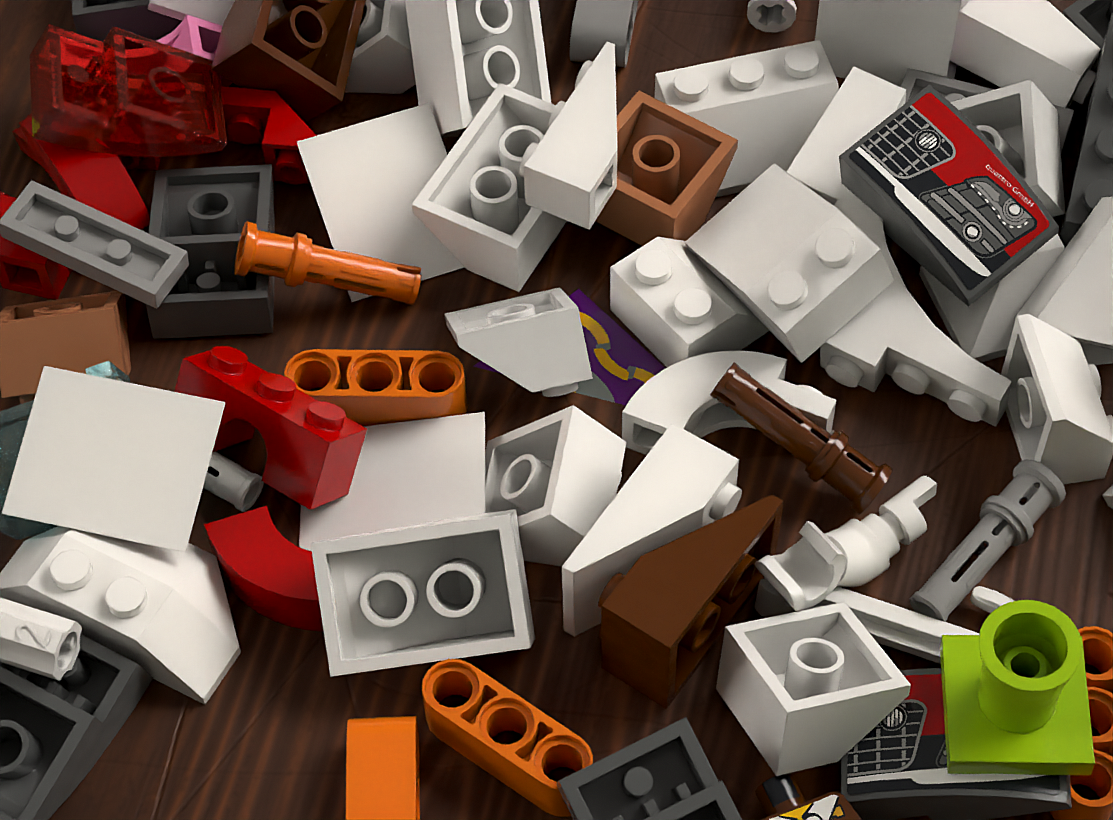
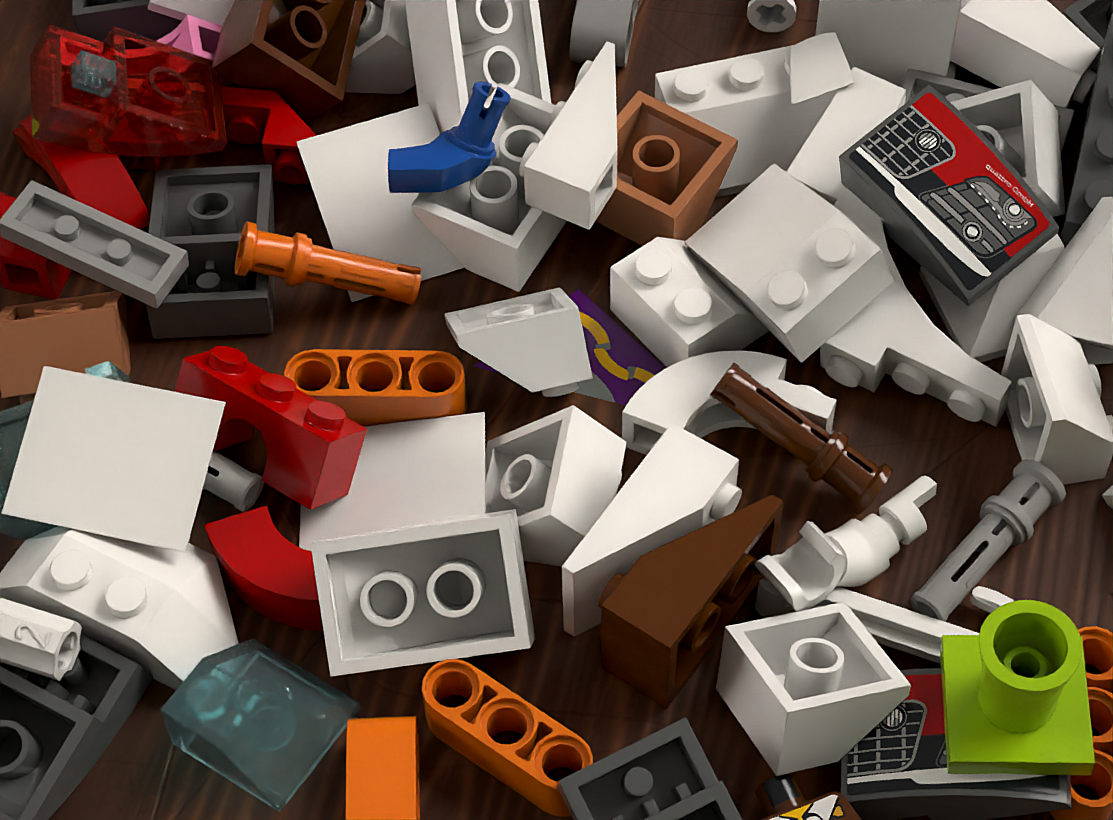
none -> clear light blue piece [71,50,117,98]
none -> clear light blue slope [160,638,360,812]
none -> blue arm [388,81,511,193]
none -> white sticker [790,32,855,105]

